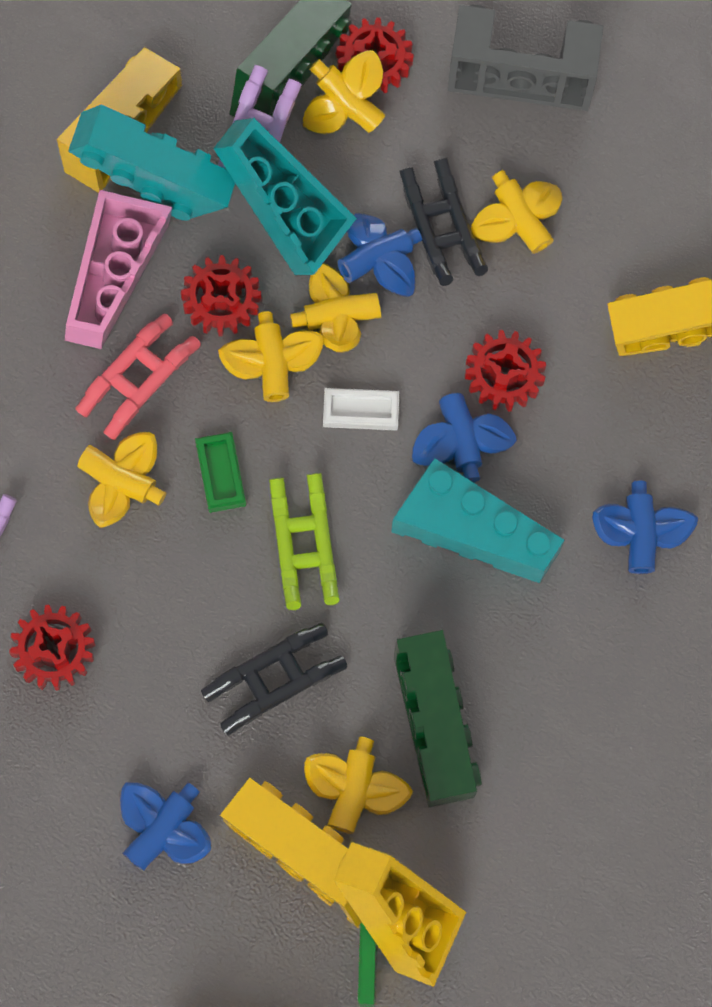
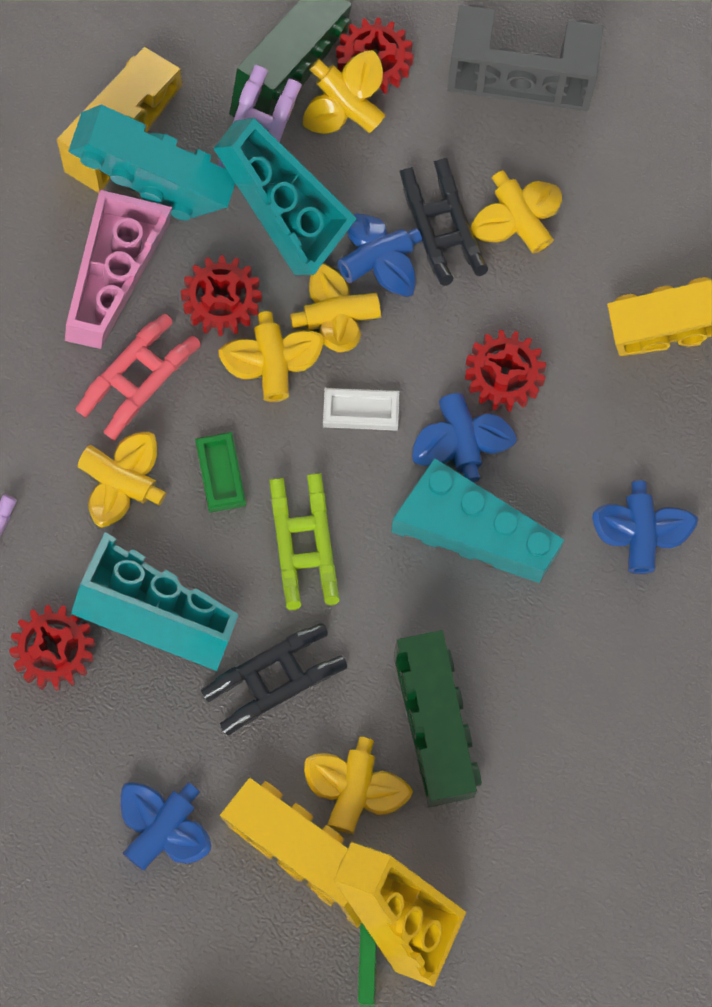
none -> teal wedge [71,532,239,671]

